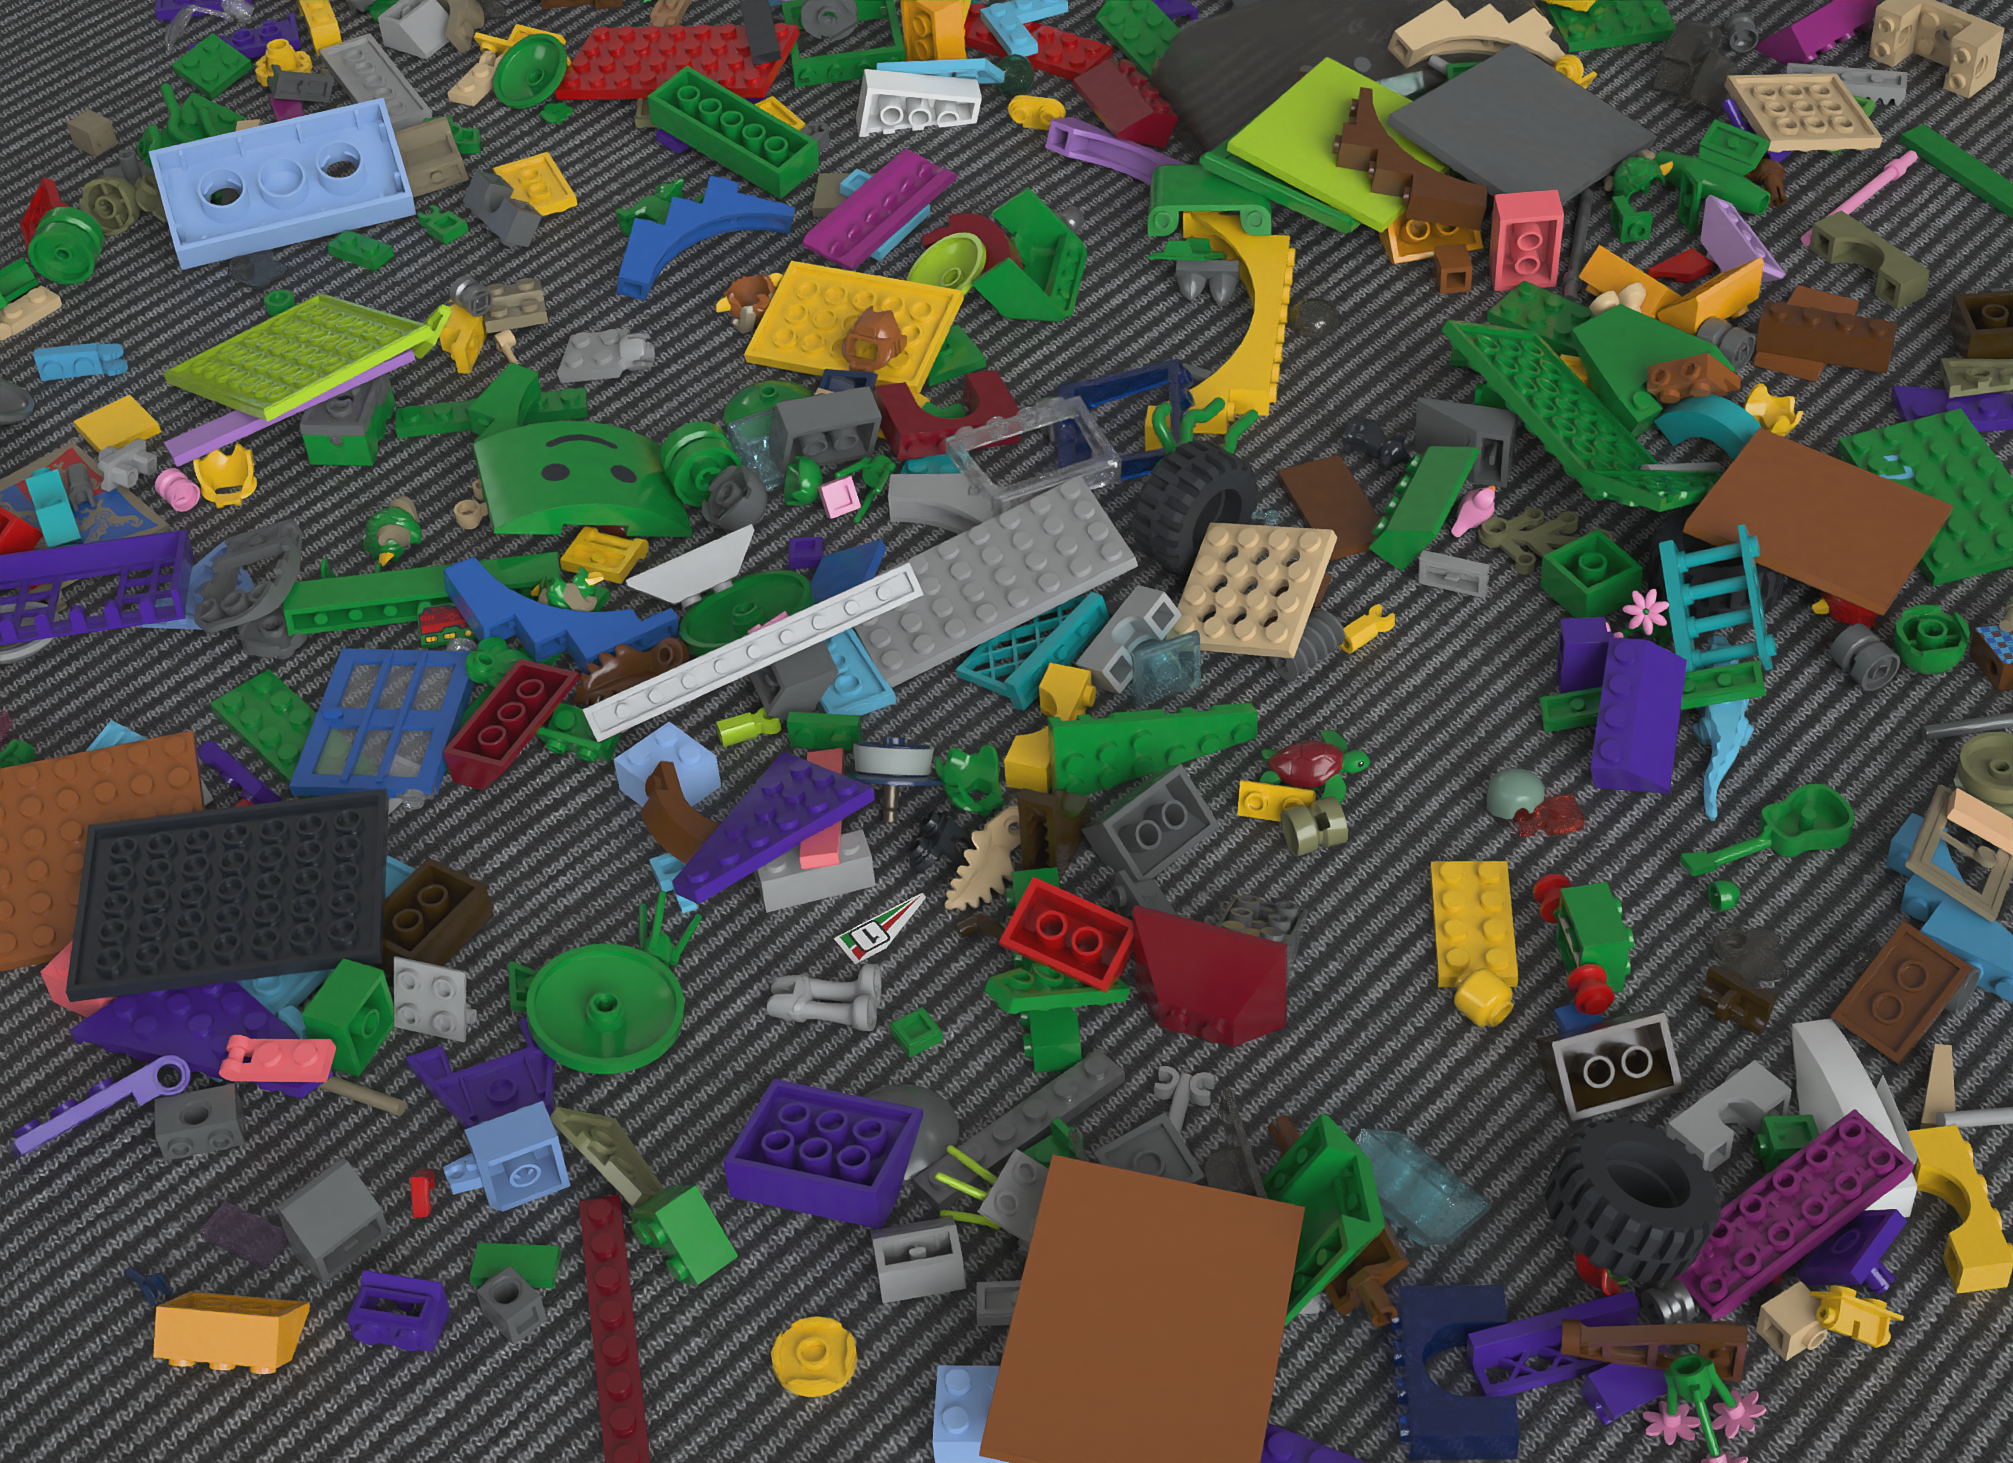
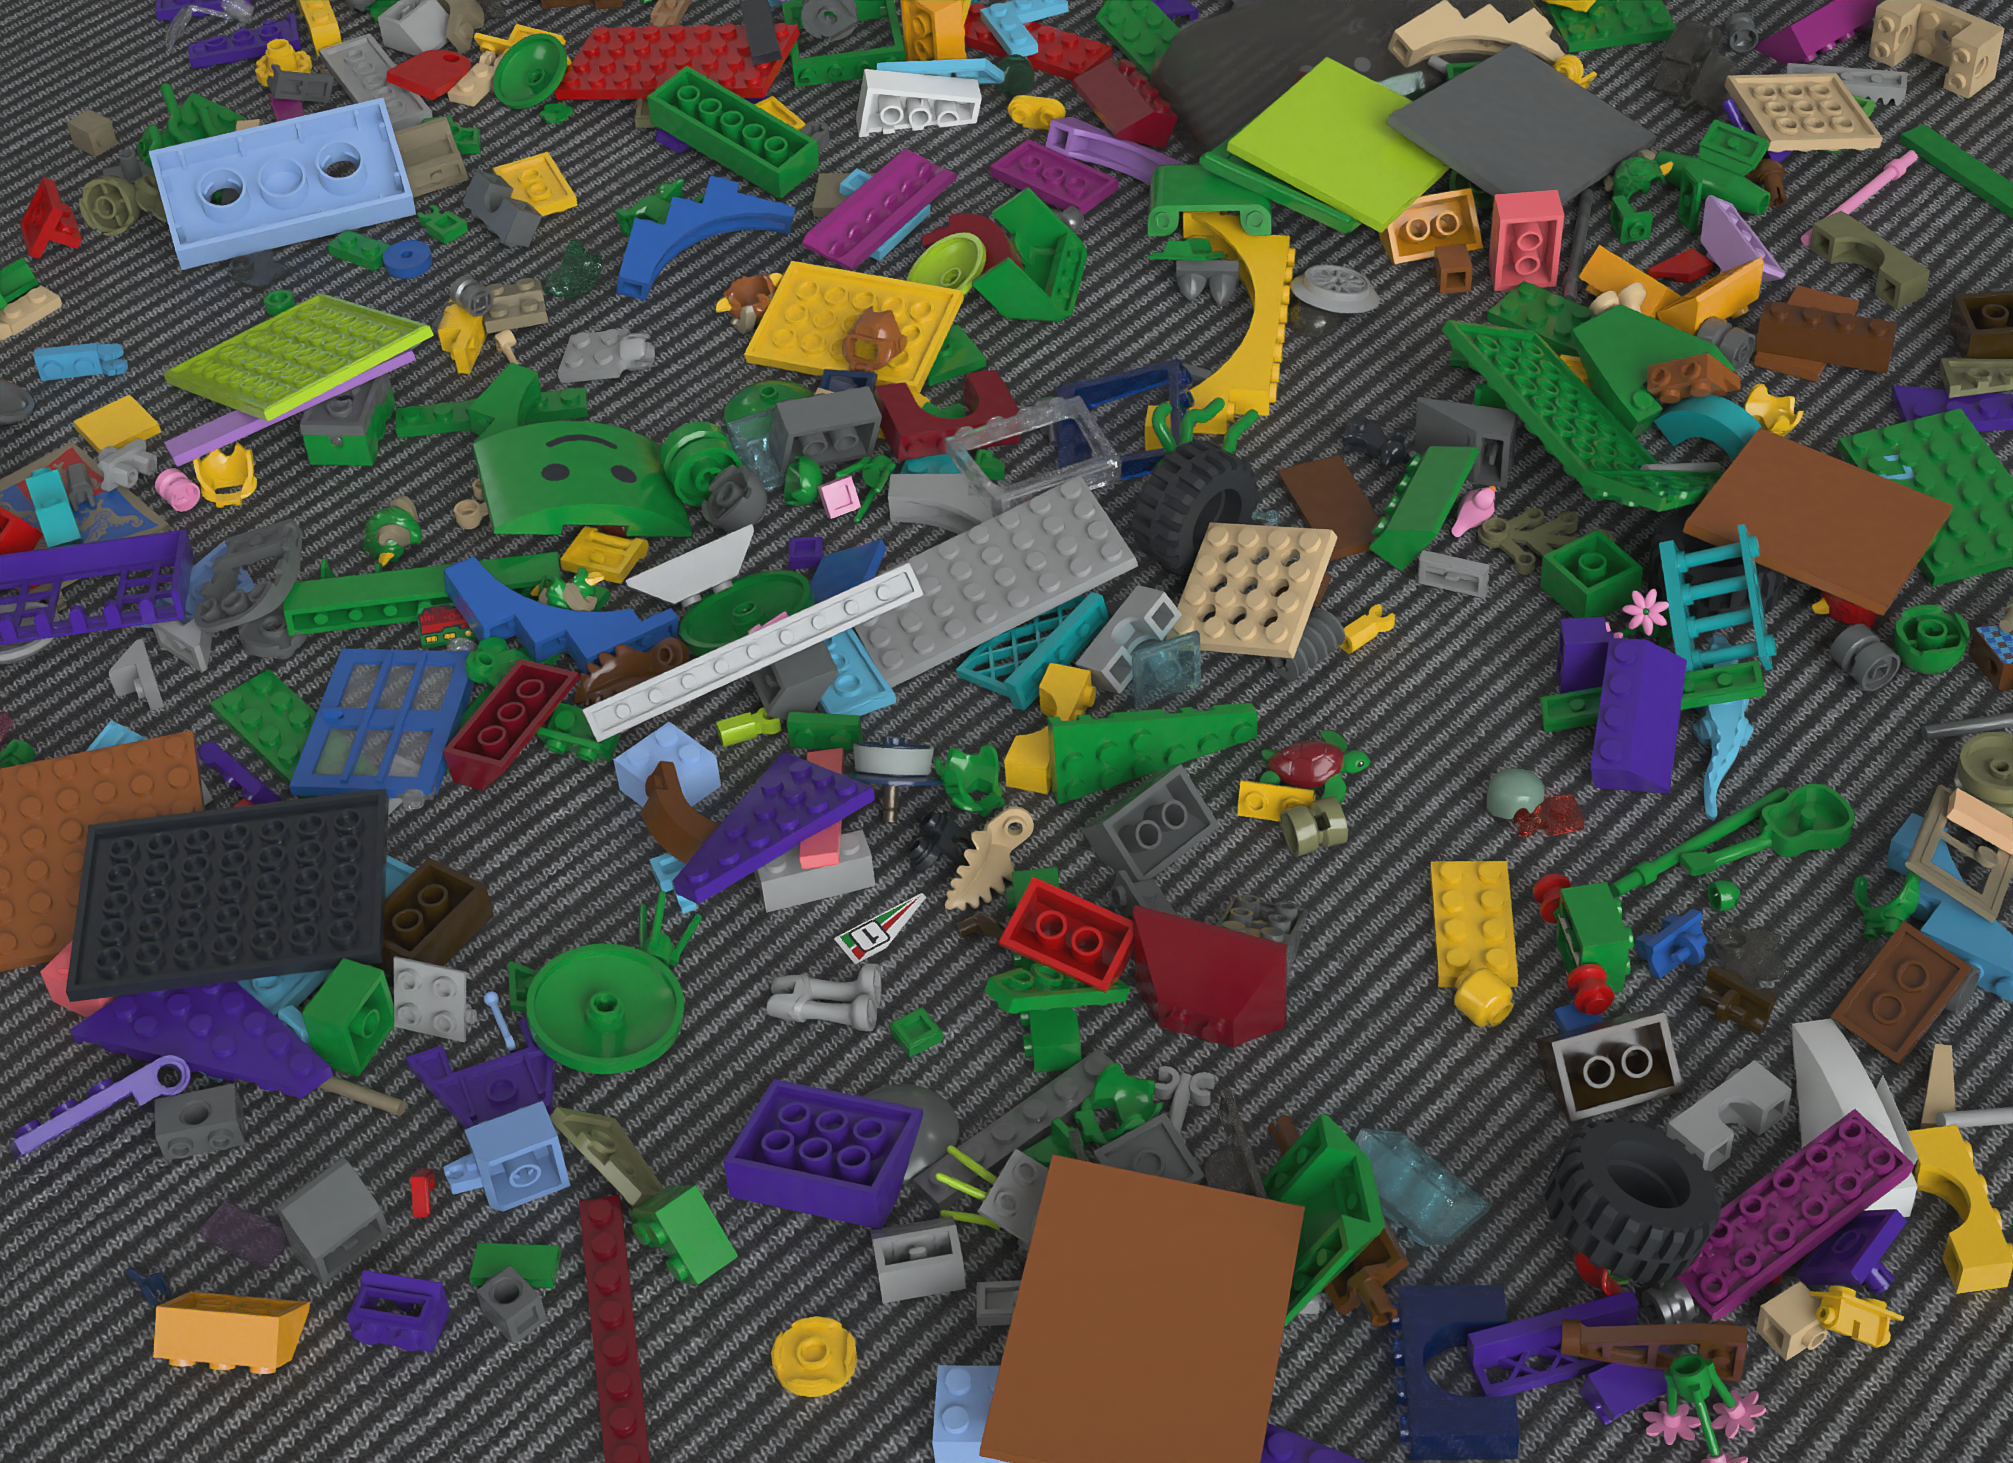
green wheel [28,207,105,284] -> none
green plate [172,33,253,100] -> none
coral plate [219,1035,337,1082] -> none
lime tile [412,304,452,359] -> none
dark brown arch [1017,788,1091,883] -> none
reddish brown arch [1332,87,1488,231] -> none
green bracket [1753,1114,1819,1174] -> none
none -> light grey slope [109,639,164,711]
none -> light grey slope [152,618,212,673]
none -> blue piece [383,240,433,279]
none -> red tile [386,50,471,100]
none -> light blue hinge [484,991,516,1052]
none -> clear green helmet [543,239,603,298]
none -> green tile [972,448,1005,481]
none -> magenta plate [990,139,1119,215]
none -> green helmet [1074,1063,1163,1146]
none -> light grey piece [1290,265,1380,313]
none -> green bar [1609,787,1789,898]
none -> blue hips [1635,909,1708,979]
none -> green helmet [1854,870,1921,941]

